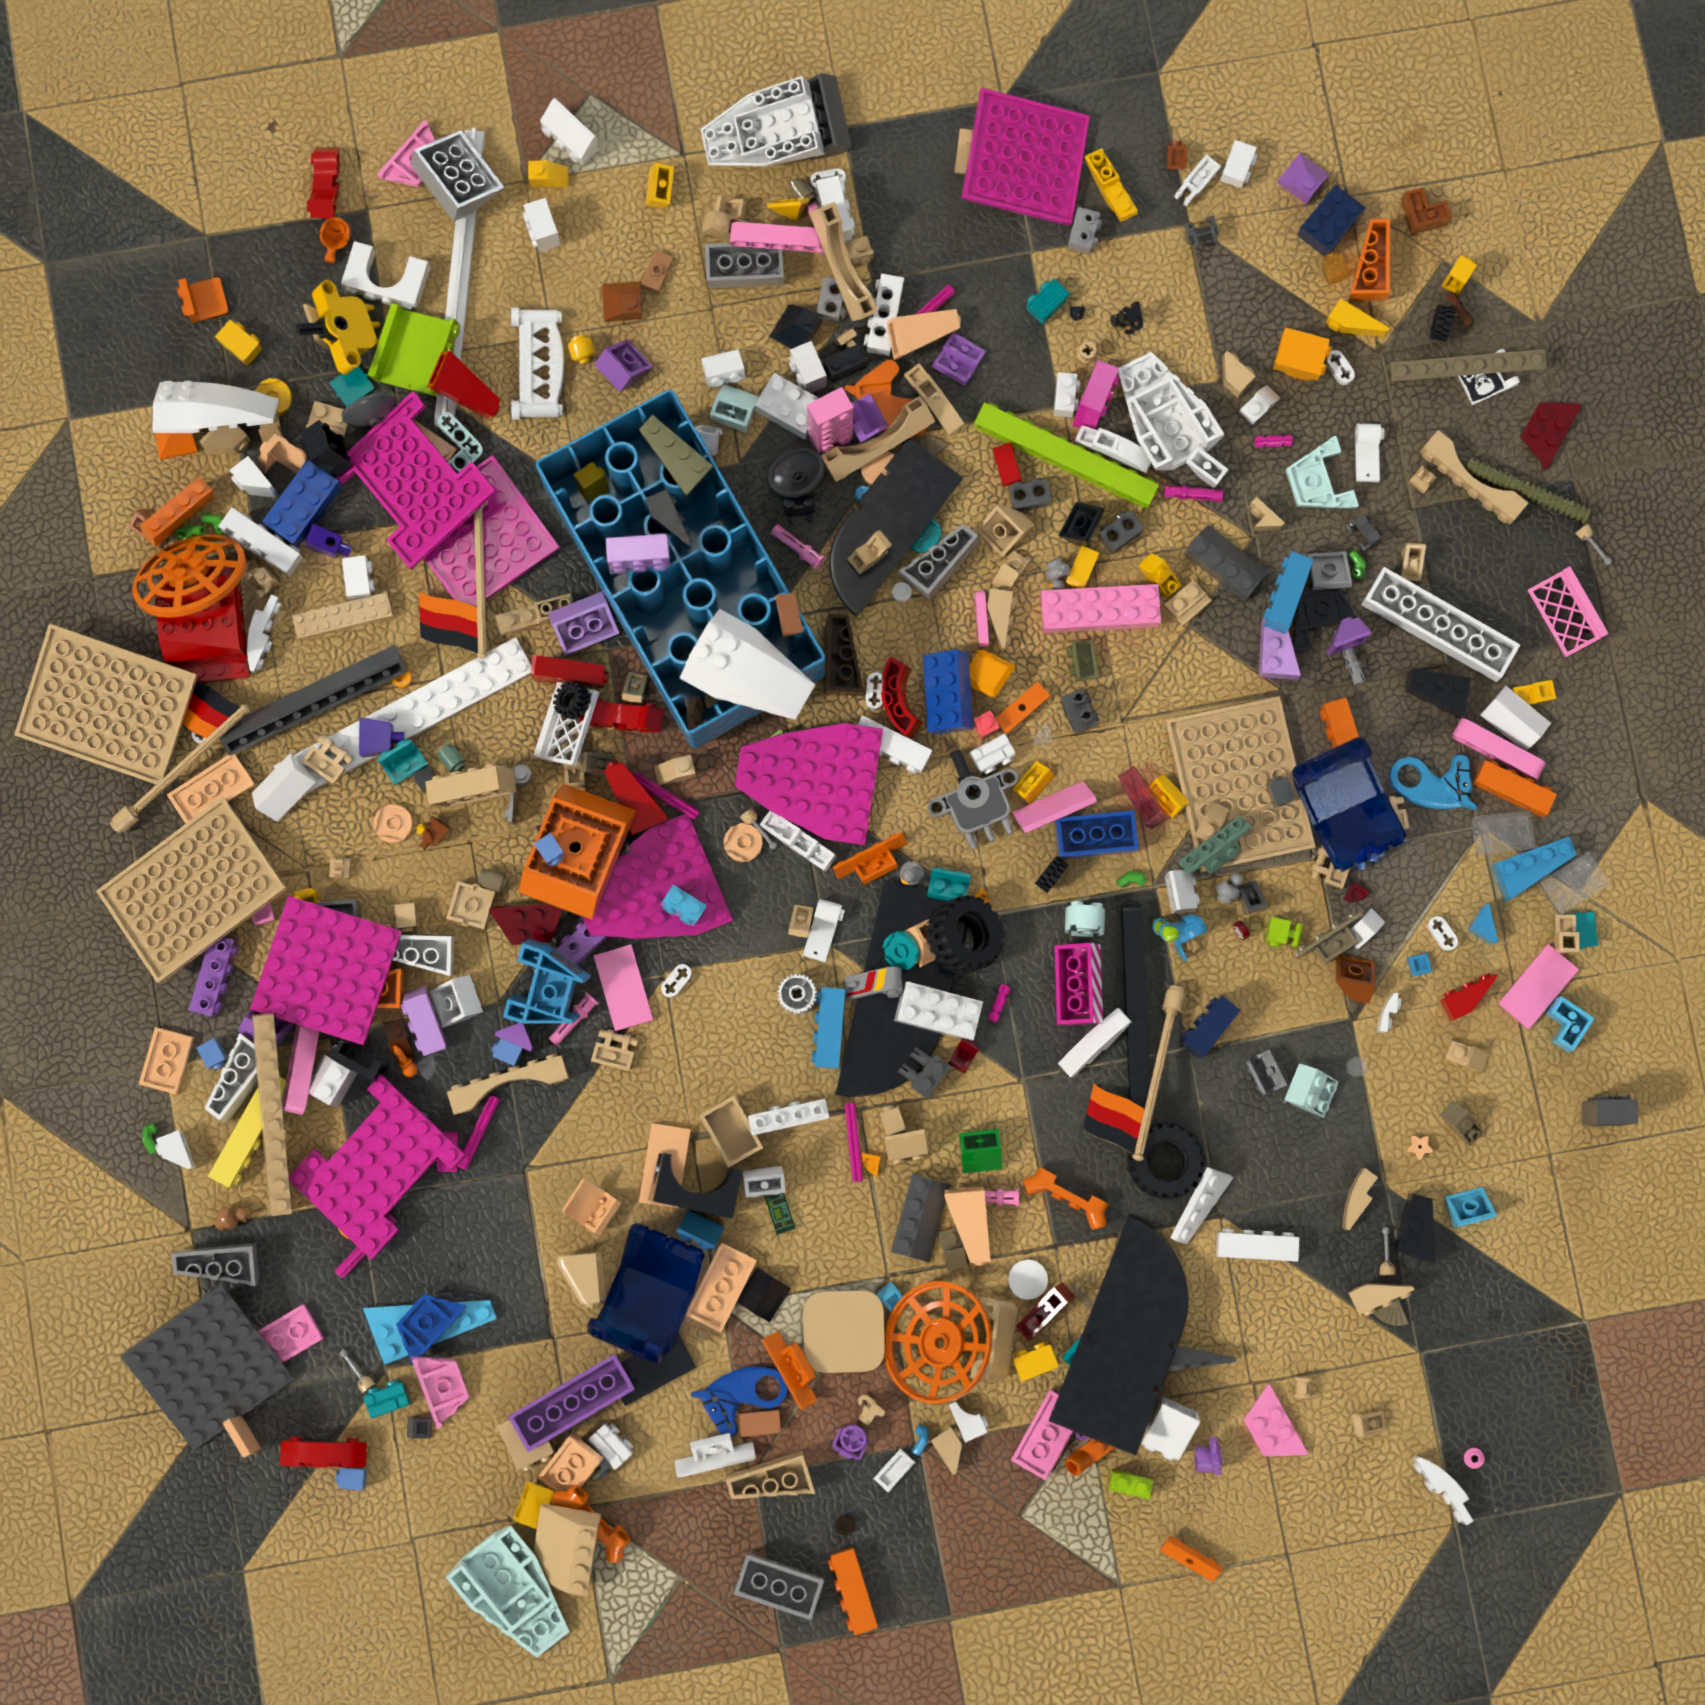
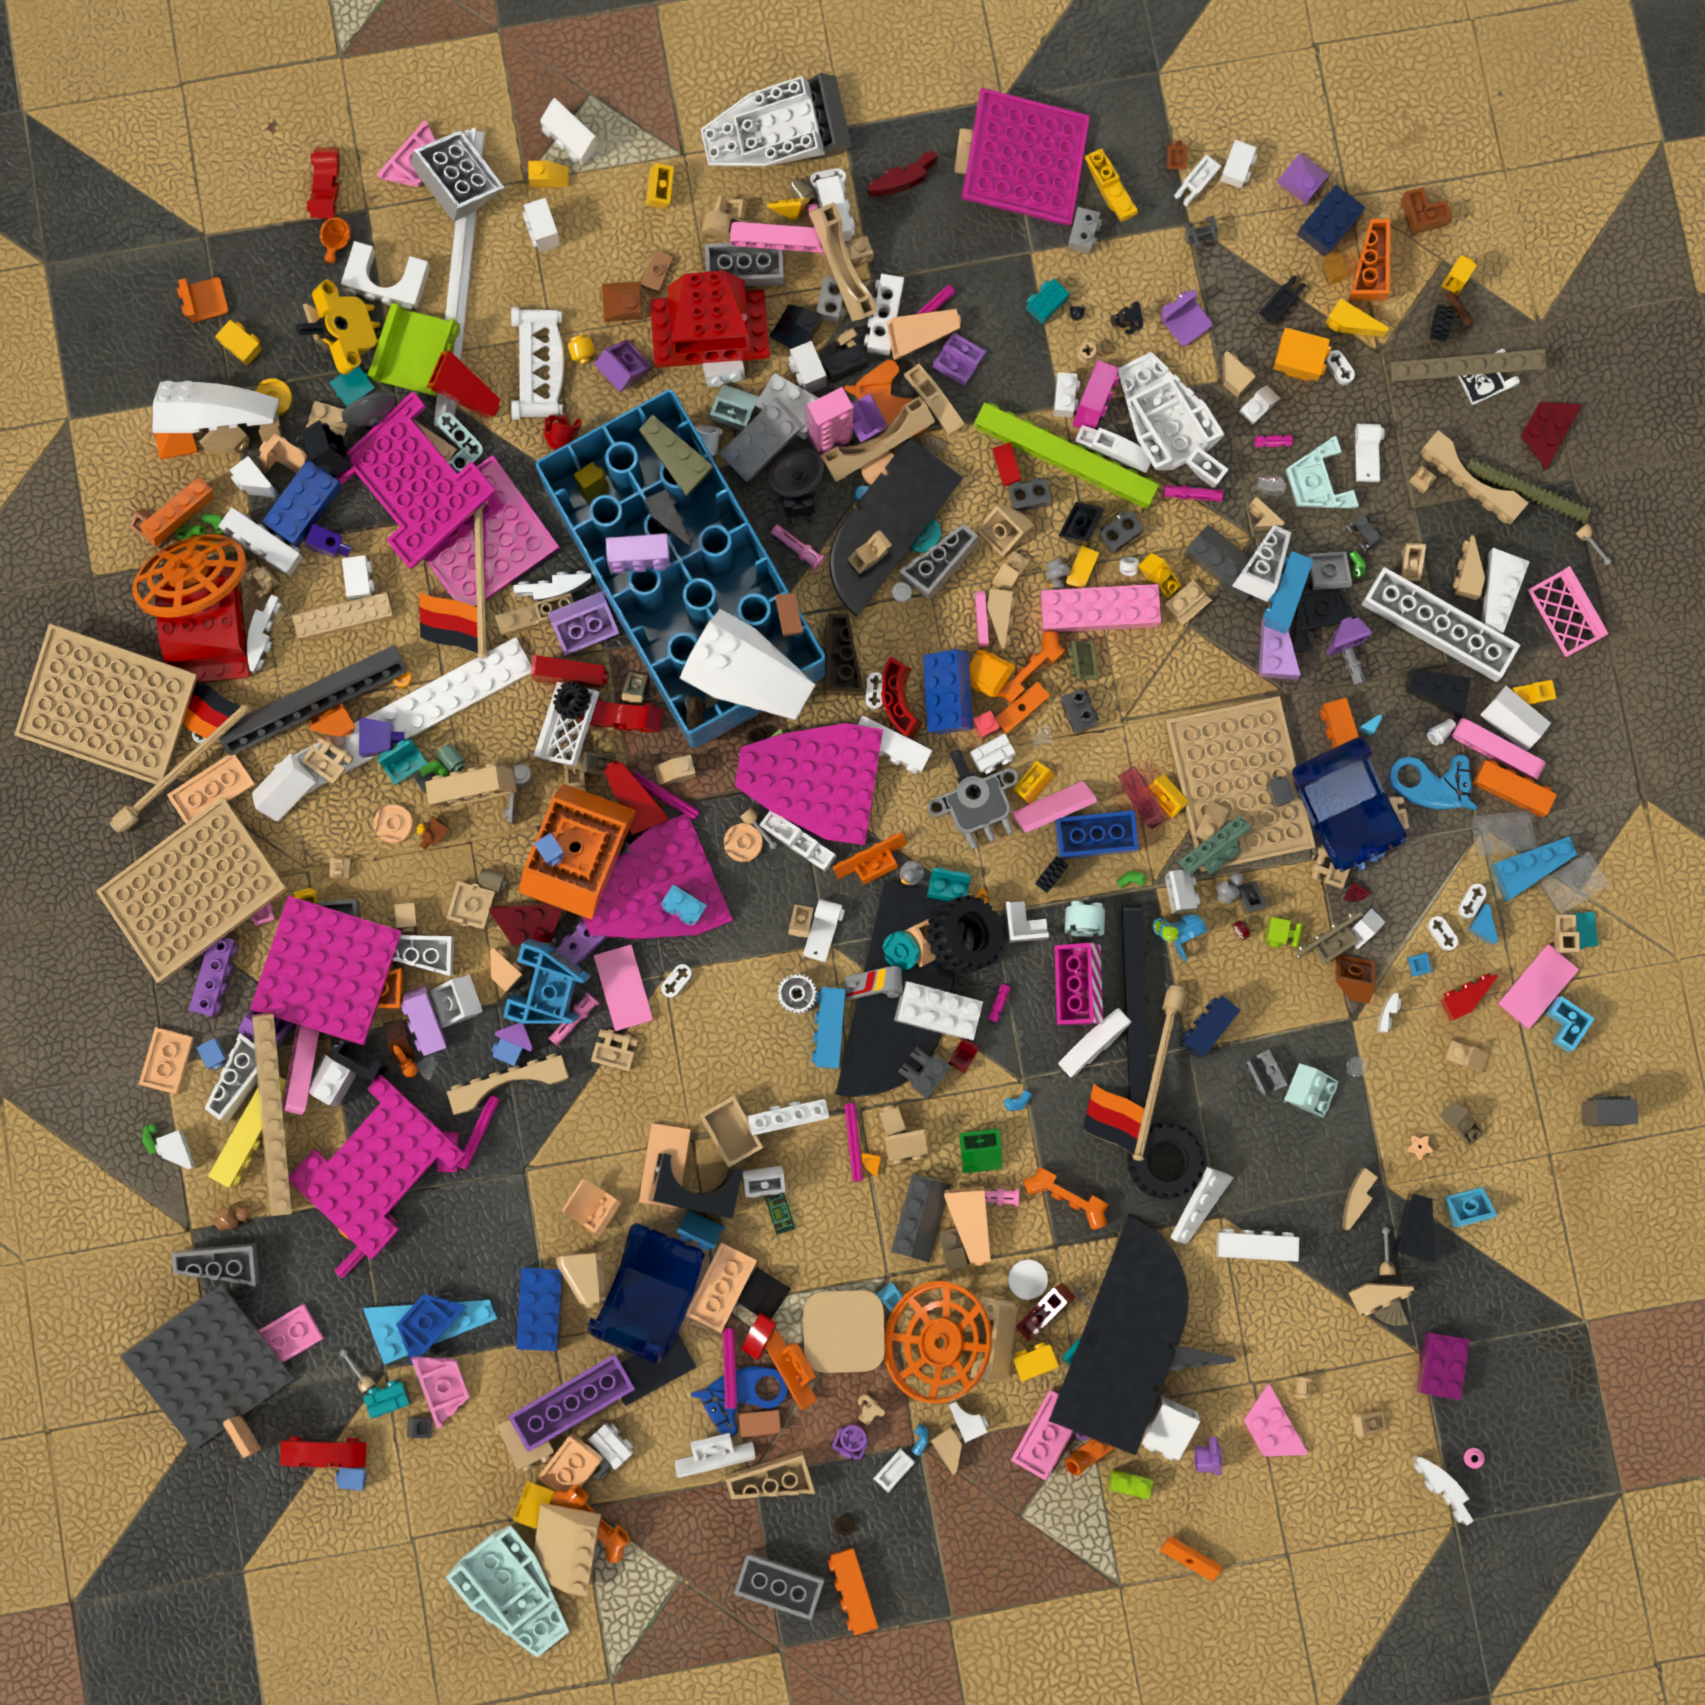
none -> orange slope [308,702,356,737]
none -> bright green arm [419,761,449,777]
none -> light nougat slope [490,948,524,993]
none -> white slope [513,571,593,602]
none -> blue brick [516,1268,563,1351]
none -> red helmet [543,414,582,451]
none -> red wedge [650,270,770,368]
none -> light grey brick [720,398,805,482]
none -> dark pink axle [723,1328,737,1409]
none -> red slope [742,1313,777,1360]
none -> dark brown plate [747,728,767,744]
none -> dark red slope [867,150,938,197]
none -> orange plate [996,631,1066,704]
none -> dark azure arm [1003,1090,1032,1111]
none -> white panel [1005,901,1049,943]
none -> white tile [1119,556,1139,576]
none -> medium lavender bracket [1160,289,1212,347]
none -> white wedge [1232,525,1291,602]
none -> clear brick [1256,475,1286,497]
none -> black hinge [1259,275,1307,326]
none -> medium azure slope [1358,715,1382,736]
none -> magenta brick [1416,1332,1470,1400]
none -> white cone [1427,718,1456,745]
none -> tan slope [1453,535,1485,600]
none -> white beam [1458,884,1486,919]
none -> white wedge [1481,548,1530,634]

